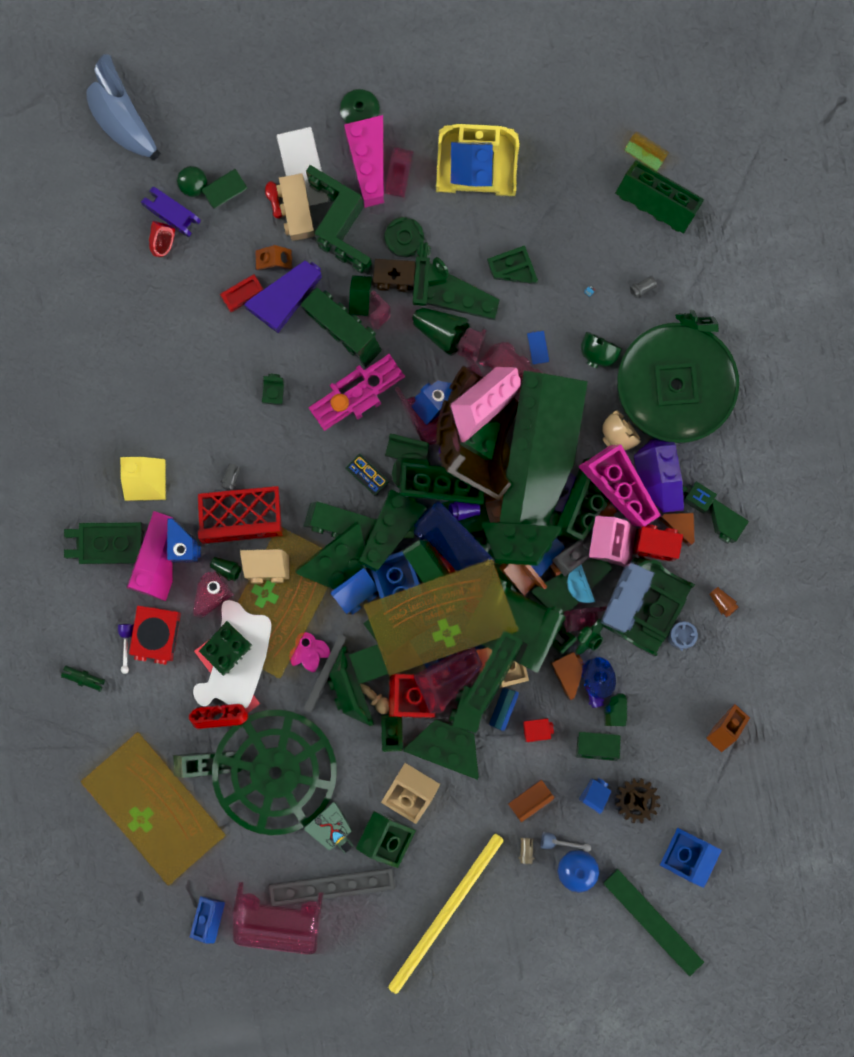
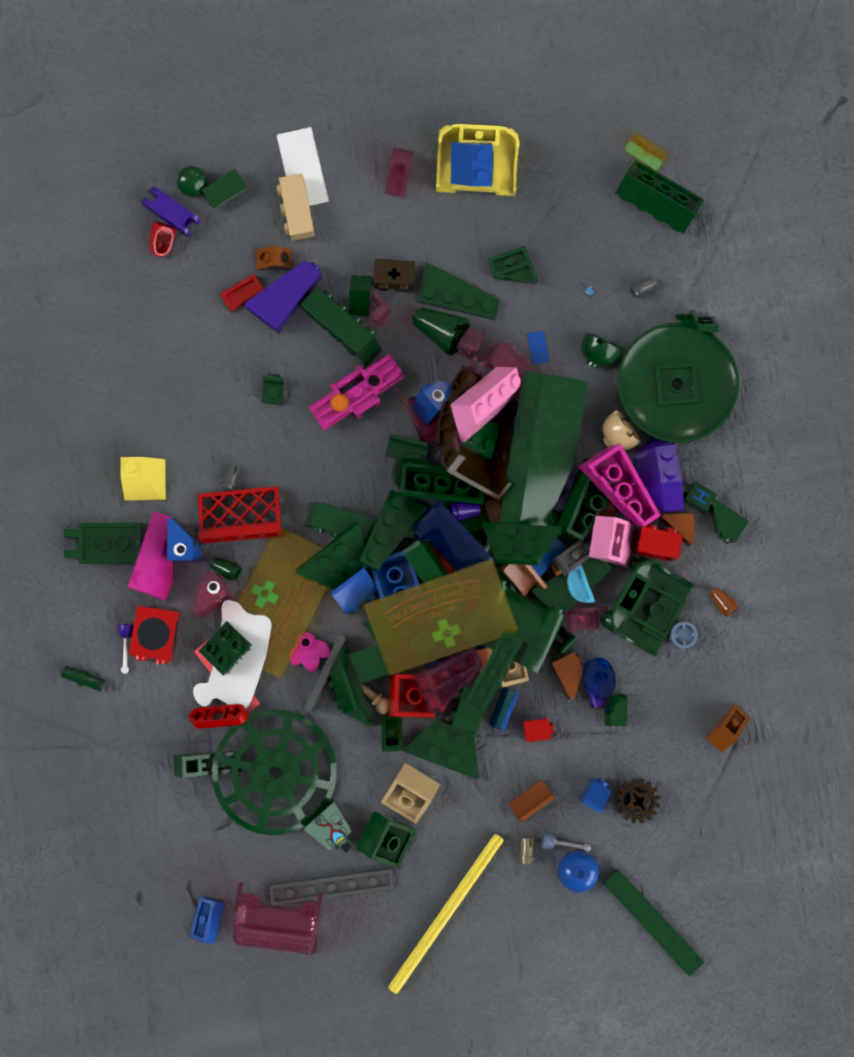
clear yellow piece [81,732,226,886] -> none
sand blue piece [87,54,161,161] -> none
tan slope [240,549,289,584] -> none
red piece [265,181,282,219] -> none
dark green bracket [306,165,372,274] -> none
dark green dish [340,89,379,124] -> none
dark pink wedge [344,115,384,208] -> none
tile [346,453,389,496] -> none
dark green tile [384,217,424,257] -> none
dark green piece [412,242,449,306] -> none
dark green plate [575,619,603,655] -> none
dark green hinge [576,732,621,761] -> none
sand blue wedge [600,563,654,633] -> none
blue slope [660,828,722,888] -> none

